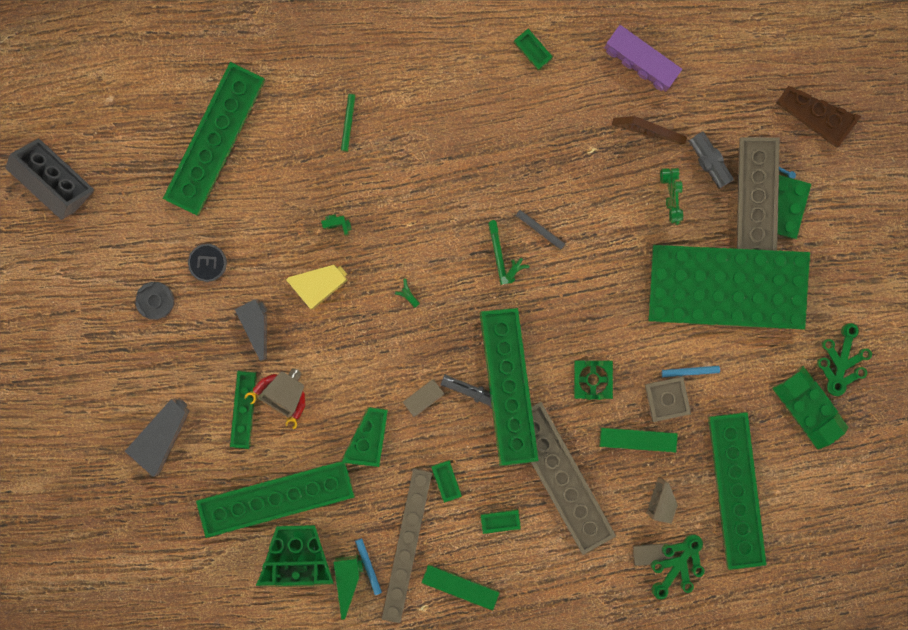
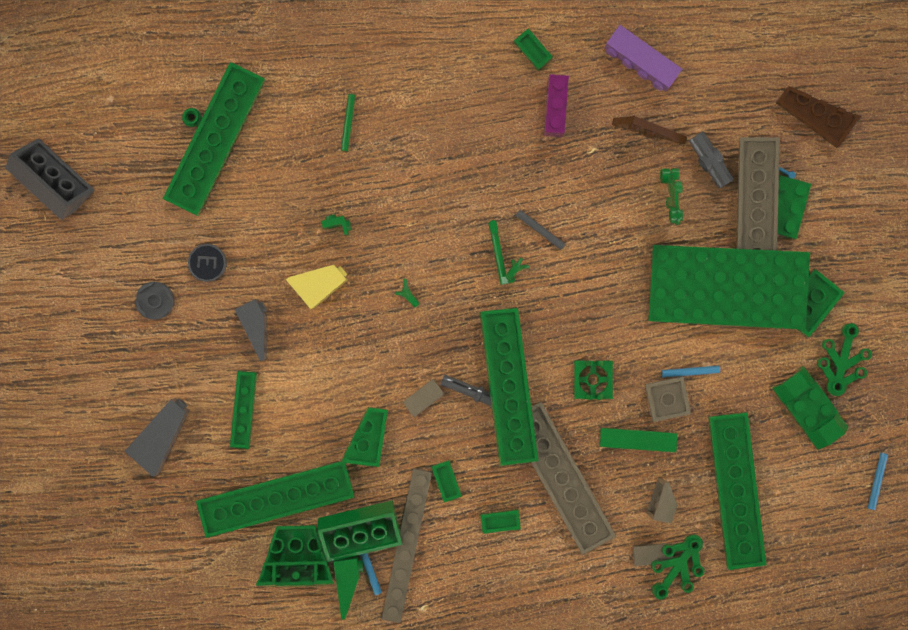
dark tan torso [245,368,306,429] -> none
green tile [421,564,500,611] -> none
none -> green plate [182,108,202,127]
none -> green slope [317,500,403,563]
none -> magenta brick [544,74,569,137]
none -> green plate [797,269,845,337]
none -> dark azure bar [868,452,888,510]

